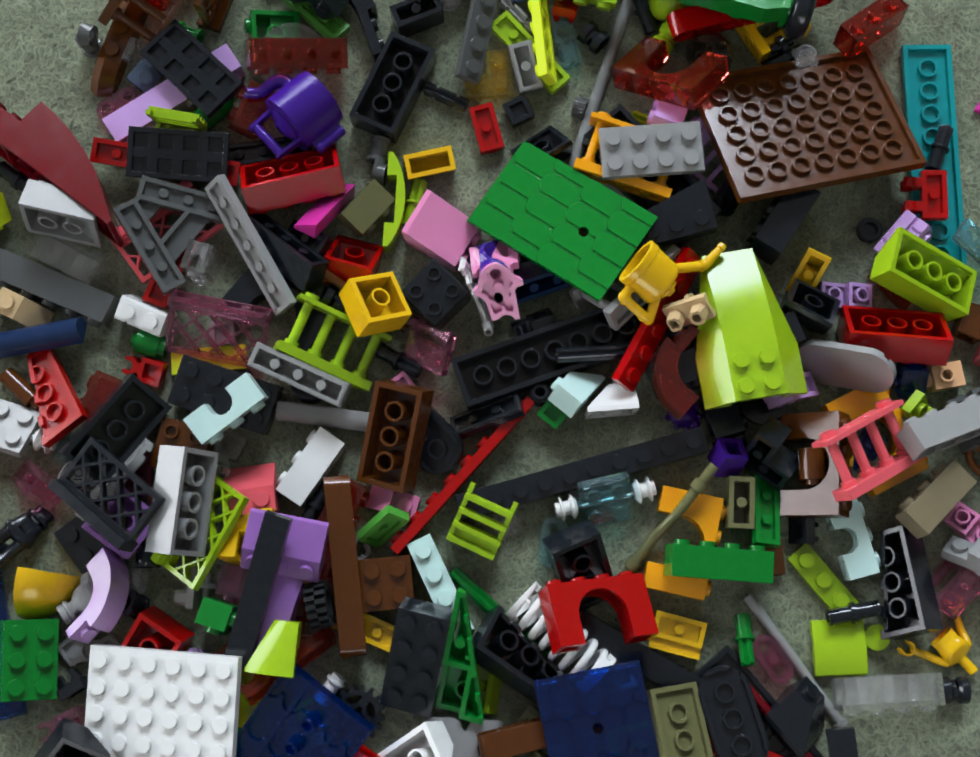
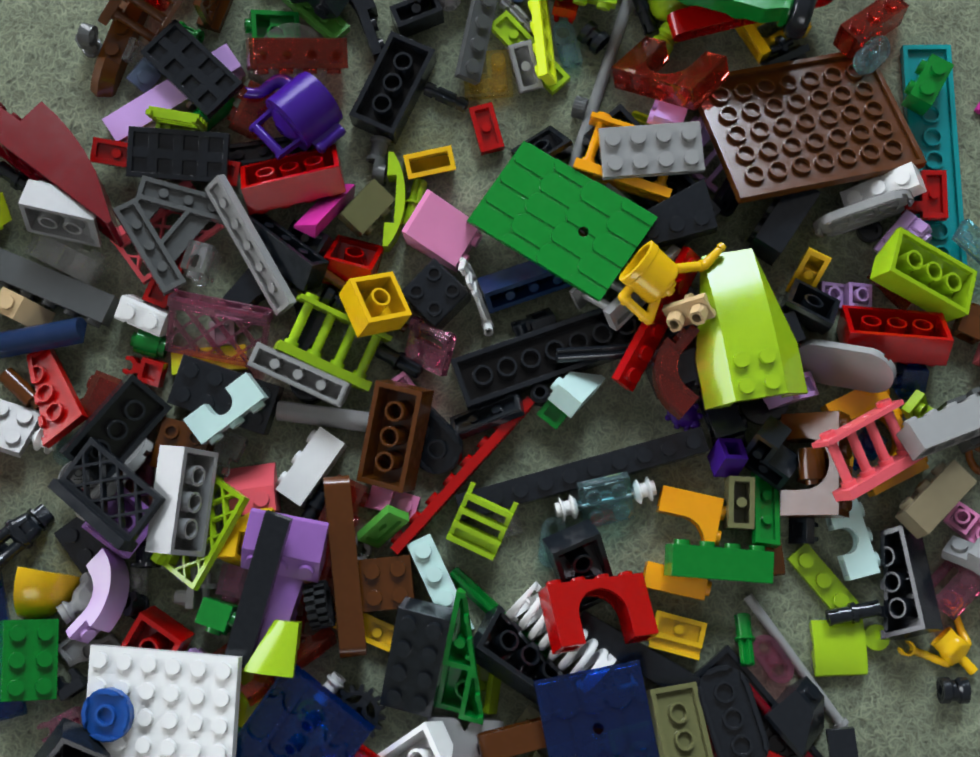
clear pink slope [11,458,62,511] -> none
clear pink plate [96,86,142,122] -> none
bright pink hips [469,241,524,321] -> none
black plate [502,95,535,128] -> none
white slope [584,380,640,419] -> none
olive bar [620,462,719,573] -> none
clear smoke cylinder [685,31,733,77] -> none
clear plate [791,44,819,68] -> none
clear brick [831,671,946,716] -> none
light nougat brick [922,360,966,393] -> none
black axle [924,124,954,170] -> none
none -> blue tile [81,687,134,743]
none -> light grey tile [813,189,914,237]
none -> white brick [840,162,927,207]
none -> clear light blue plate [853,36,891,75]
none -> green brick [901,53,954,116]

